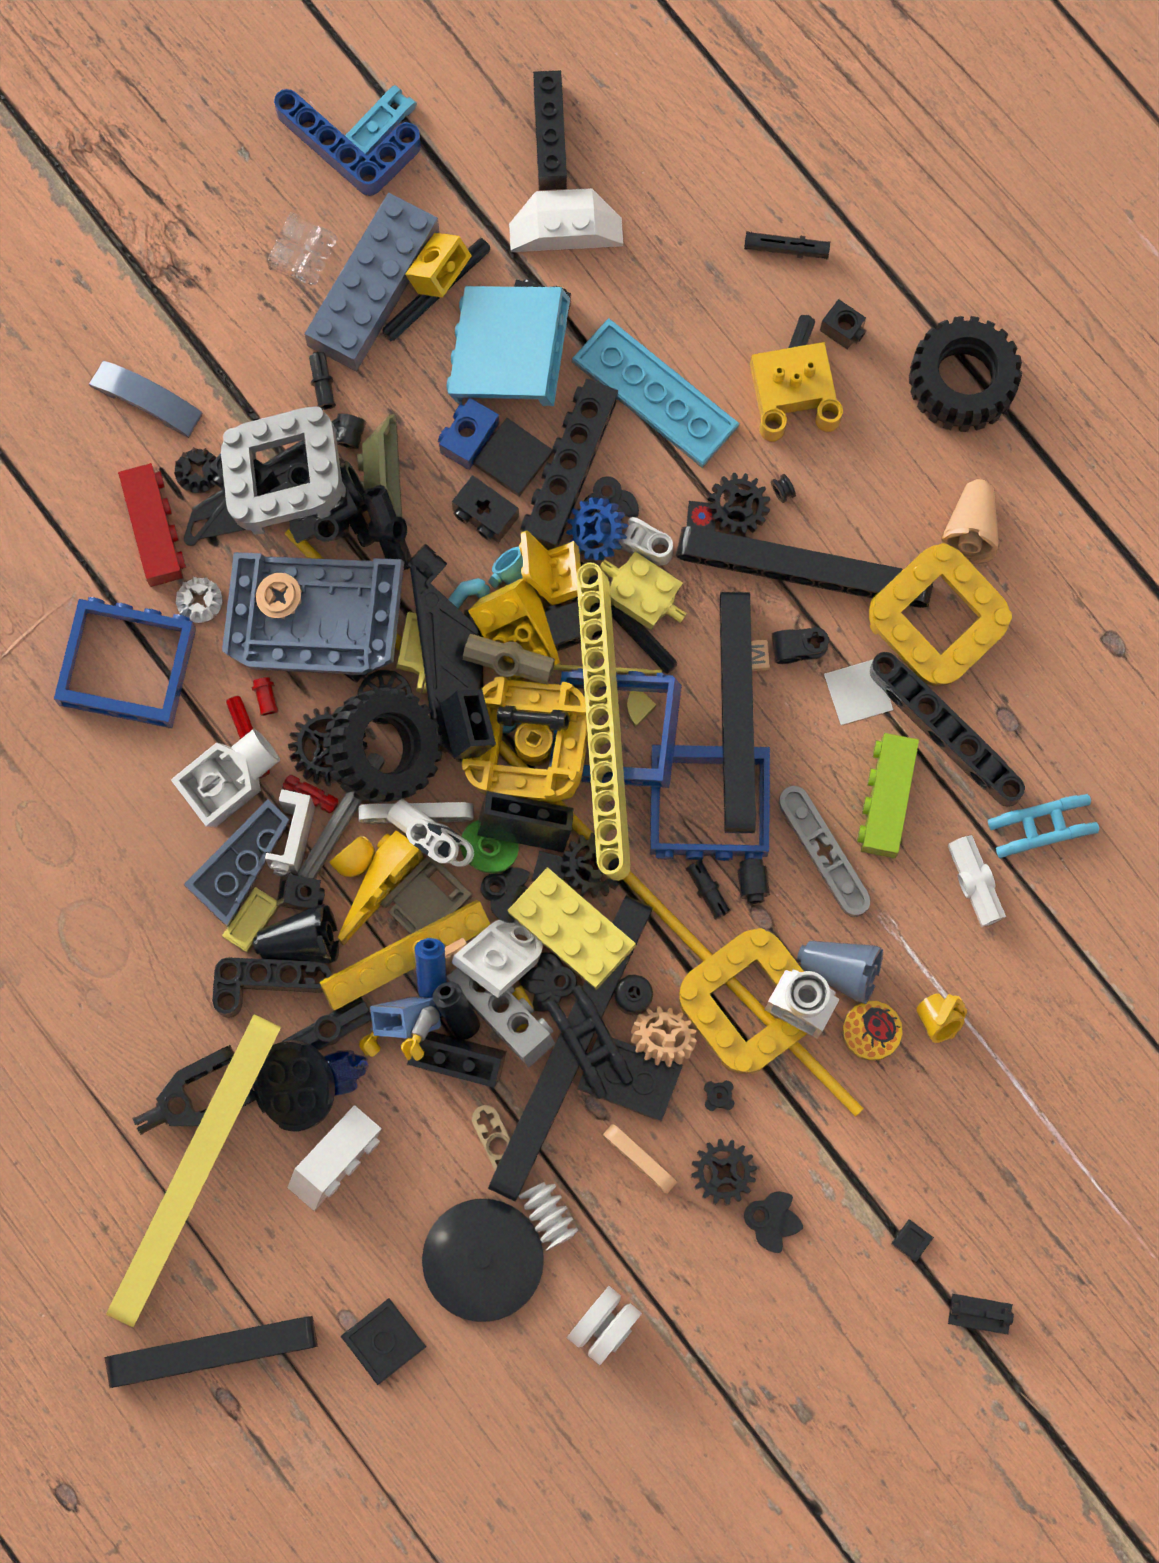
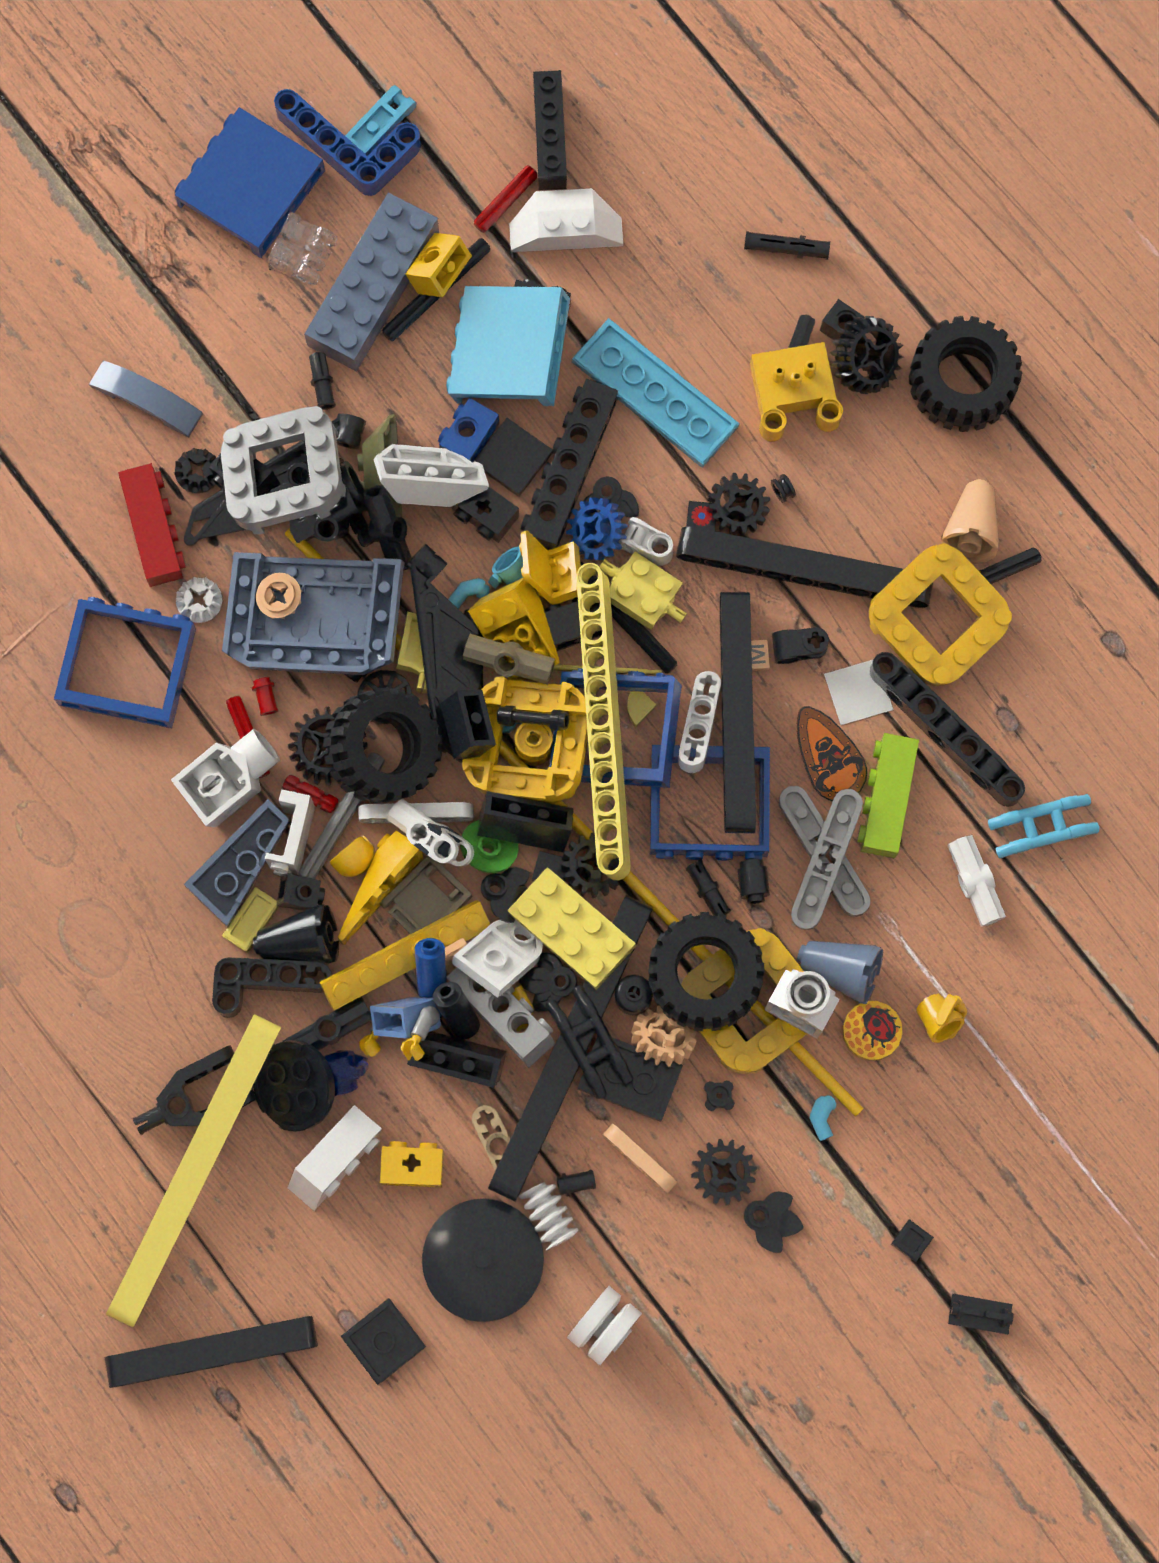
none -> blue panel [175,107,325,258]
none -> white wedge [374,444,489,507]
none -> yellow brick [380,1141,444,1188]
none -> red axle [474,165,537,233]
none -> black pin [557,1170,596,1197]
none -> black tyre [648,912,764,1031]
none -> white beam [678,671,721,773]
none -> light grey piece [791,789,863,930]
none -> shield [797,706,867,801]
none -> medium azure arm [809,1095,836,1141]
none -> black gear [830,316,904,394]
none -> black axle [979,547,1042,584]

